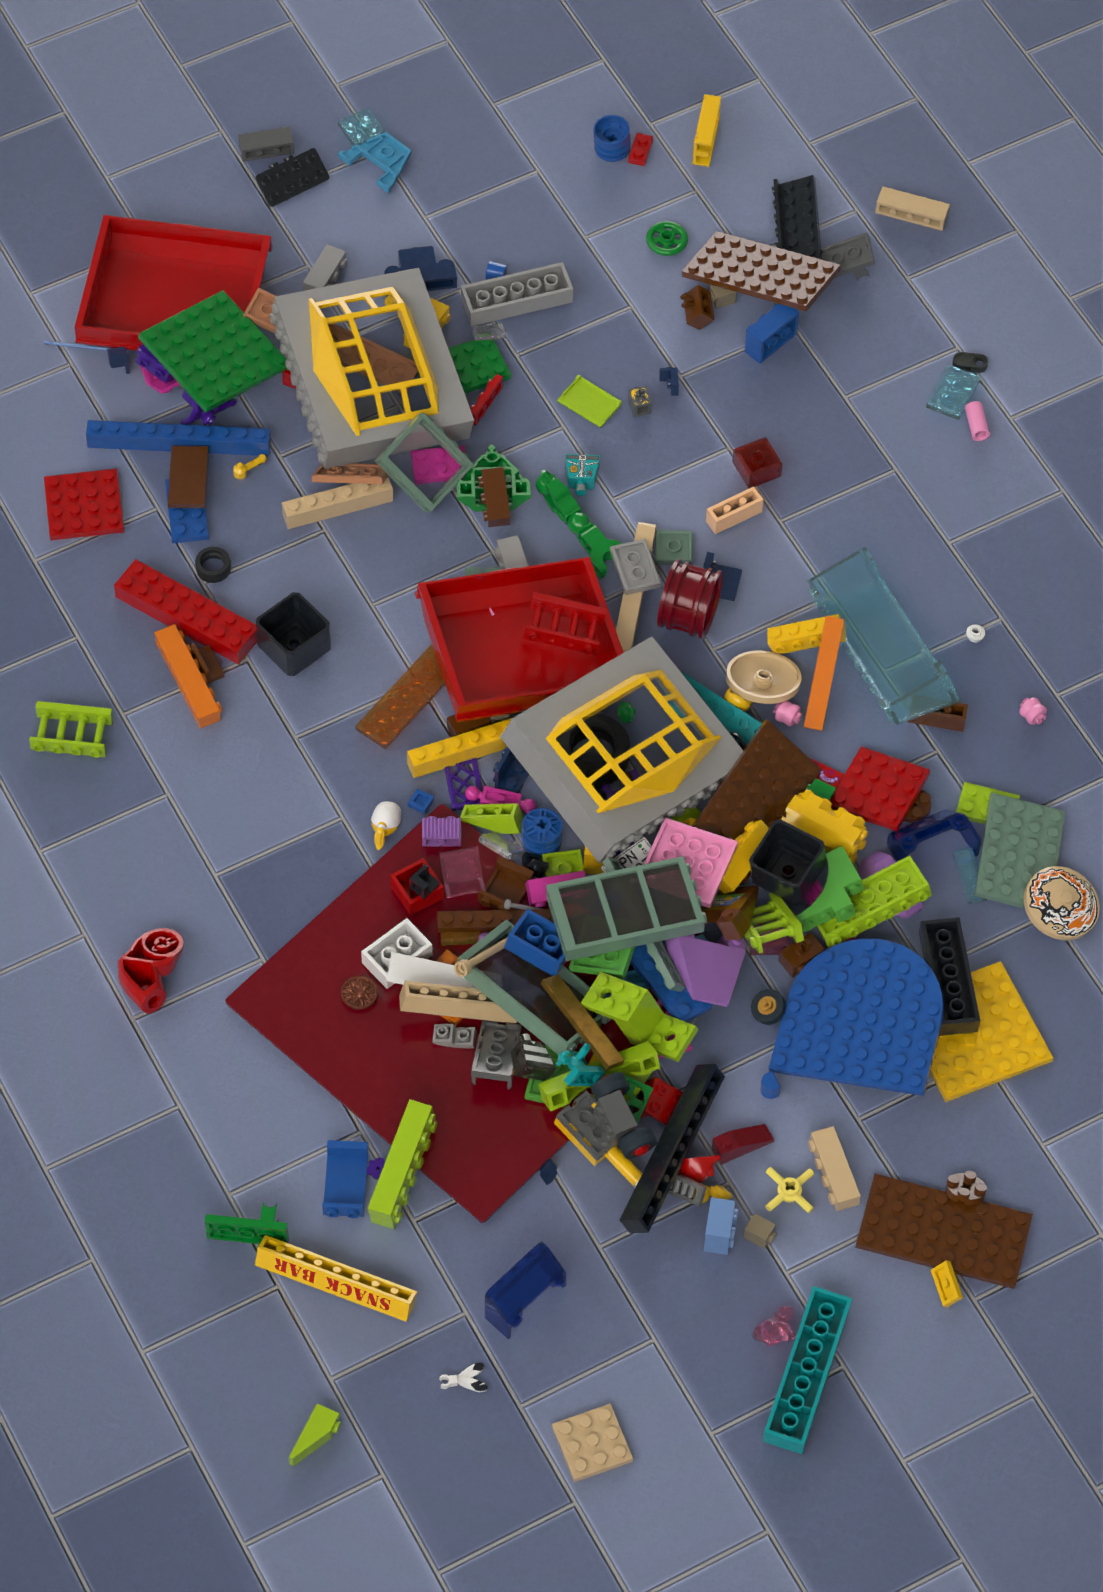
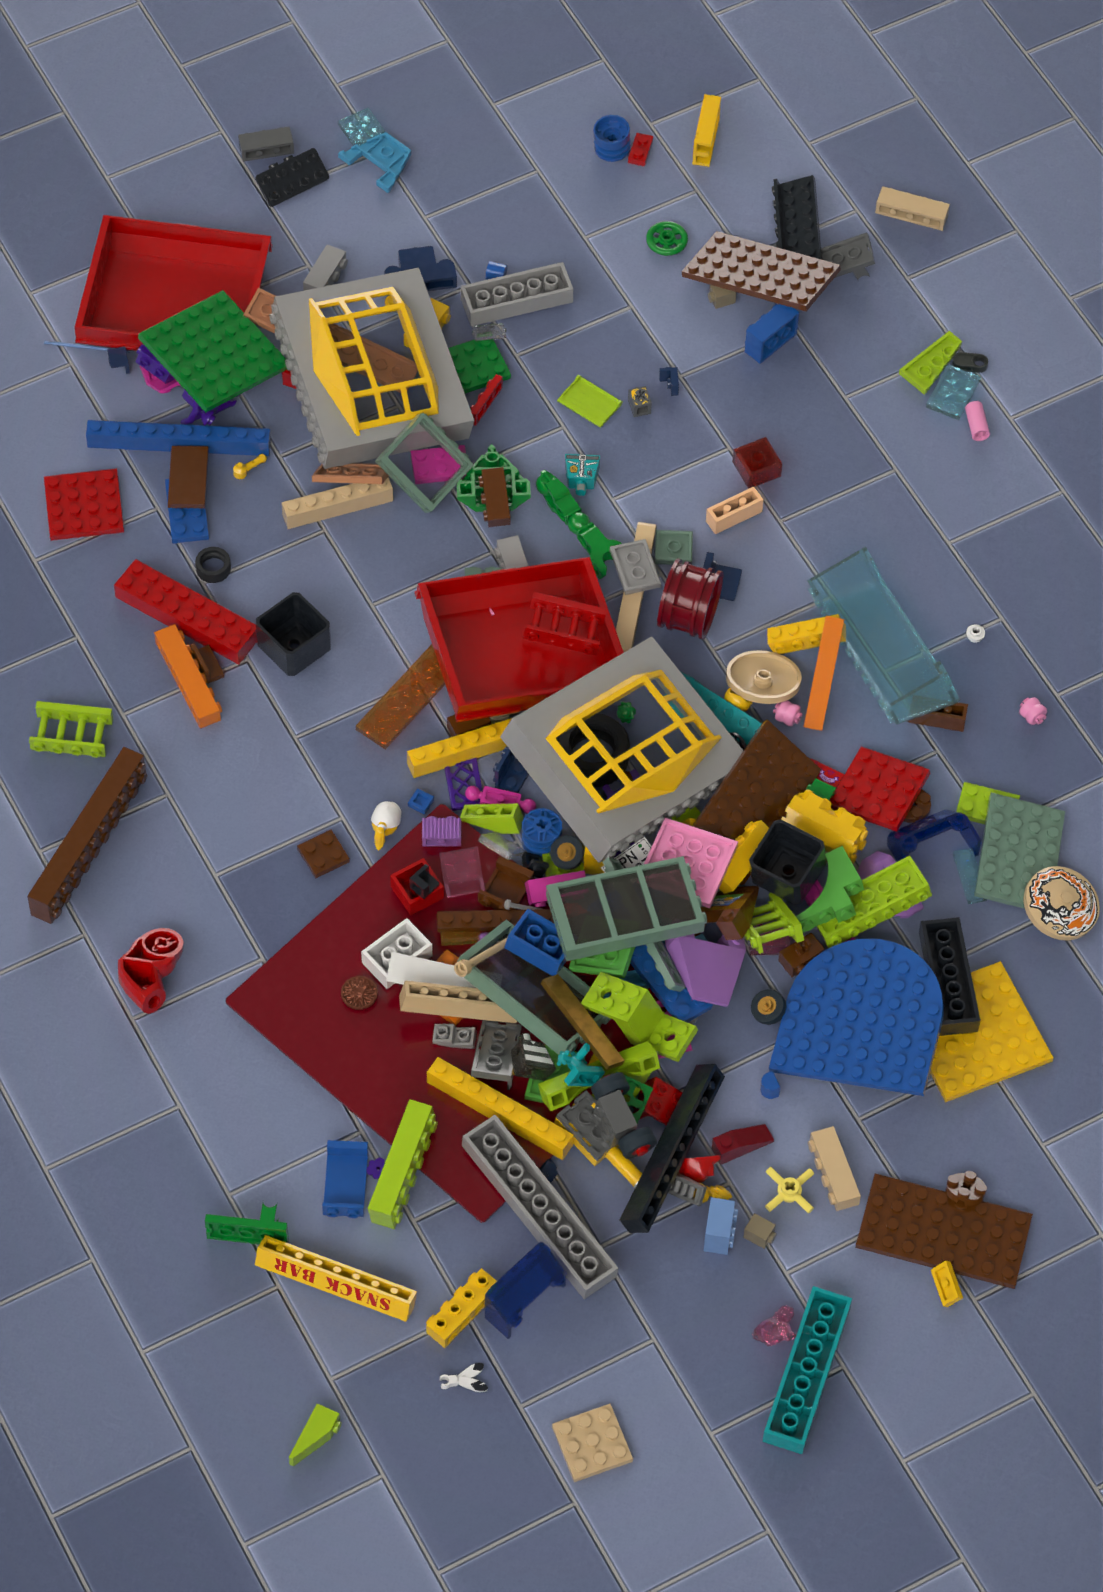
reddish brown brick [680,285,715,330] -> none
none -> reddish brown brick [27,747,147,924]
none -> reddish brown plate [297,830,350,879]
none -> yellow brick [426,1268,500,1348]
none -> yellow brick [427,1057,574,1161]
none -> light grey brick [462,1115,618,1299]
none -> black wheel [550,835,585,870]
none -> lime wing [899,331,962,395]

